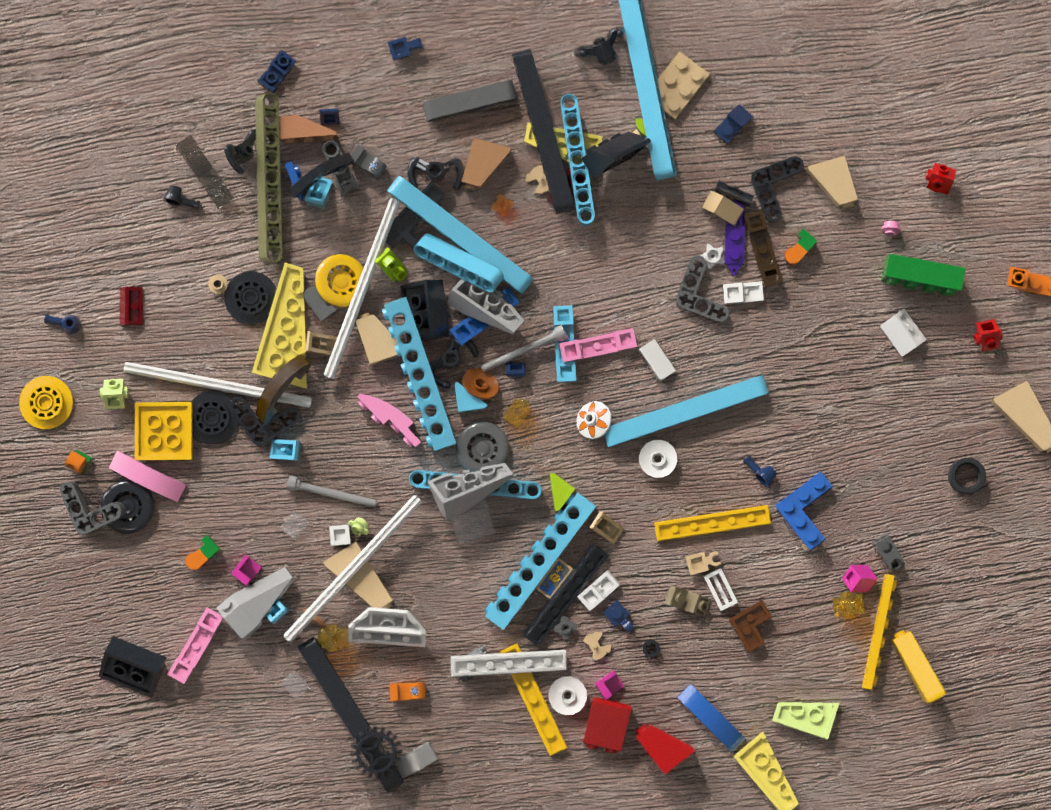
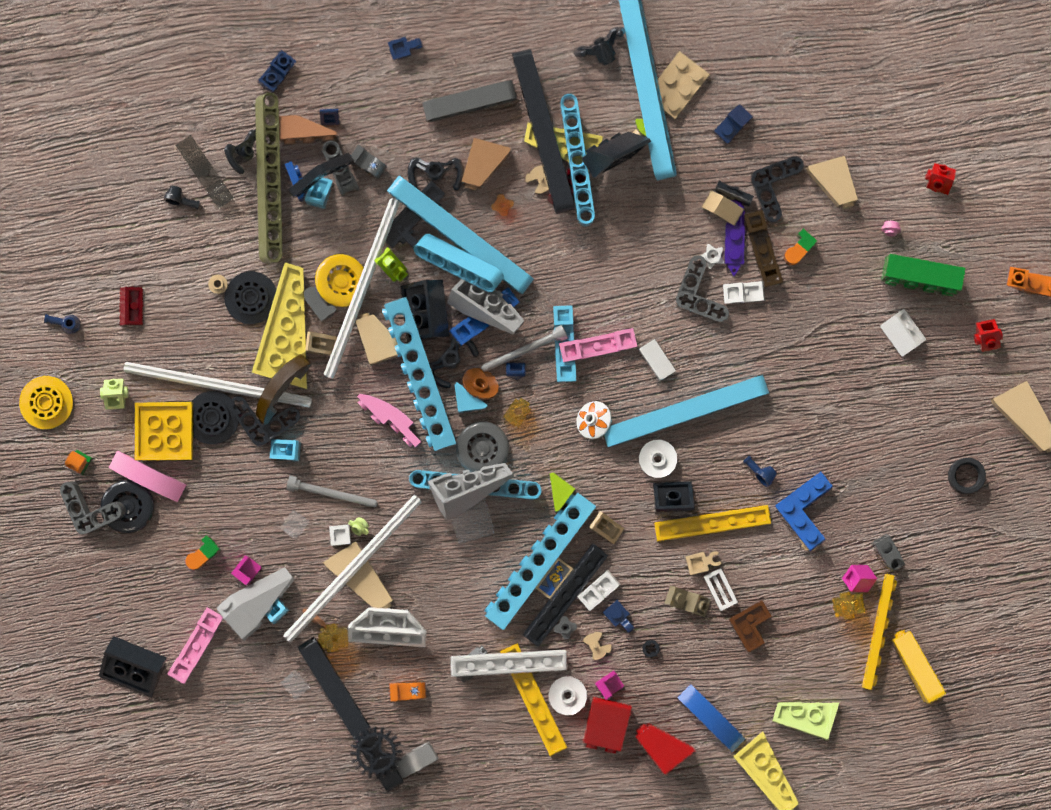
none -> black slope [653,481,694,513]

